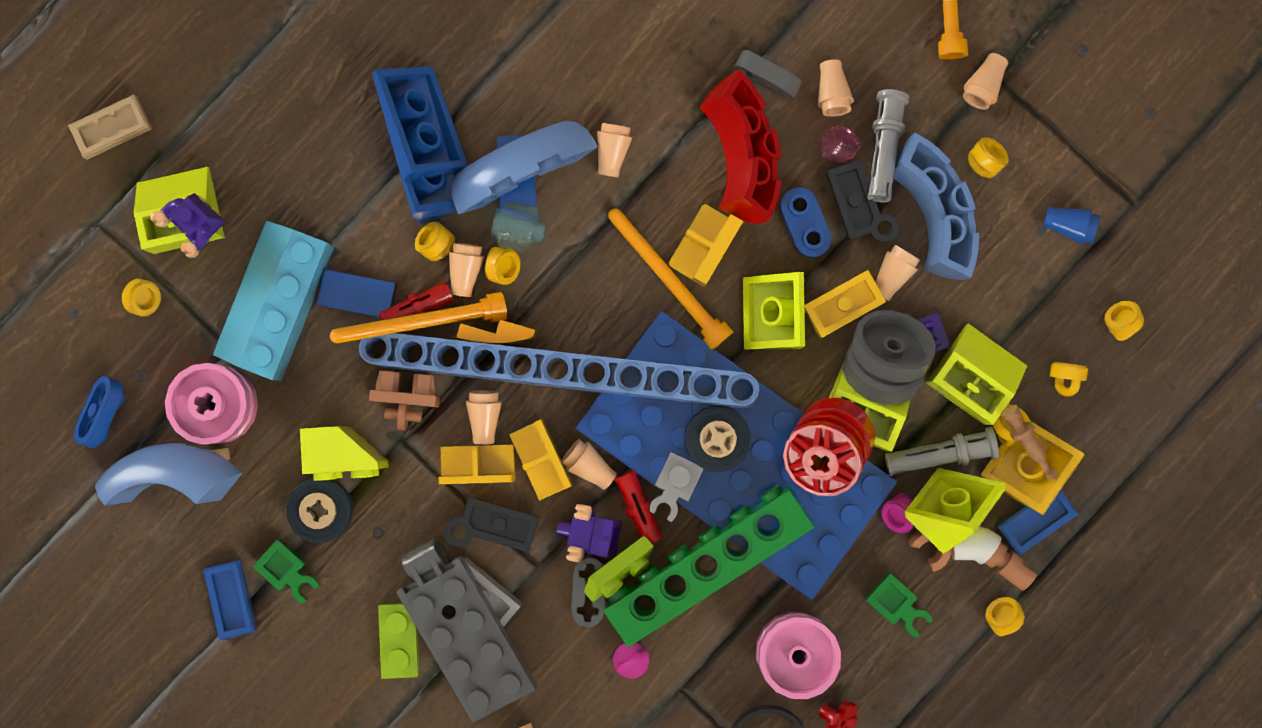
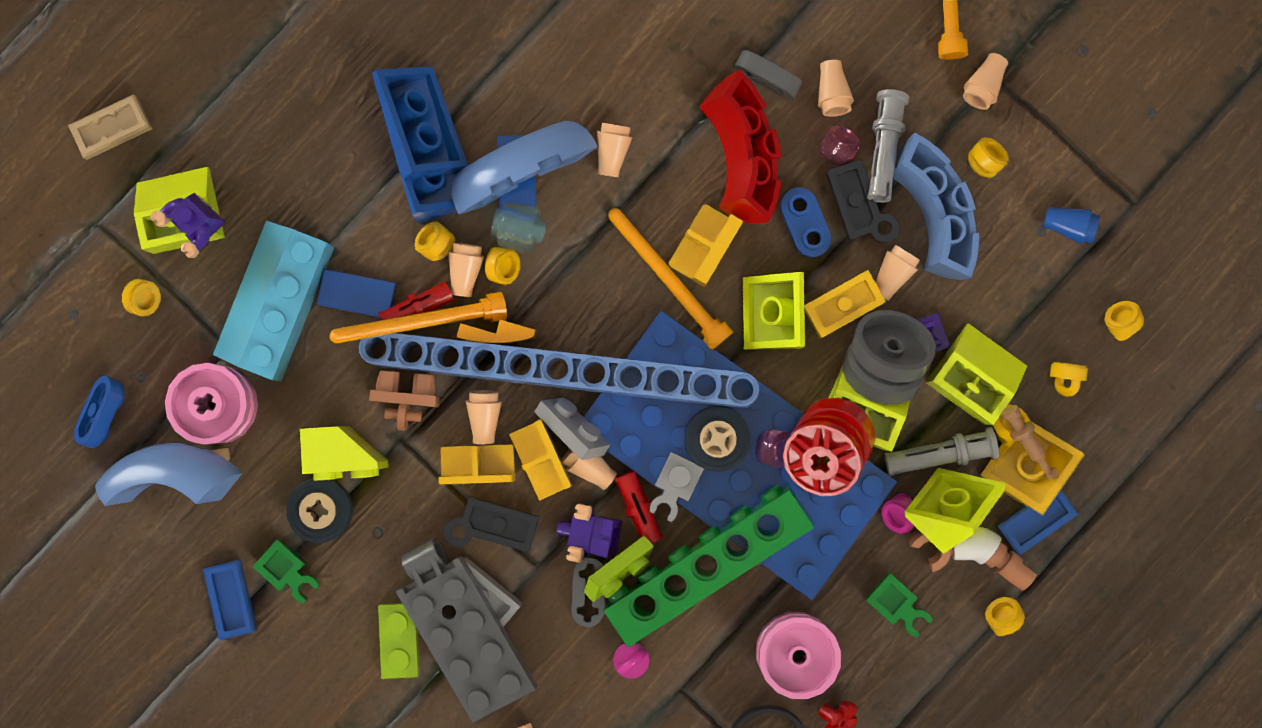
none -> light grey plate [534,397,611,460]
none -> clear pink tile [755,429,791,468]

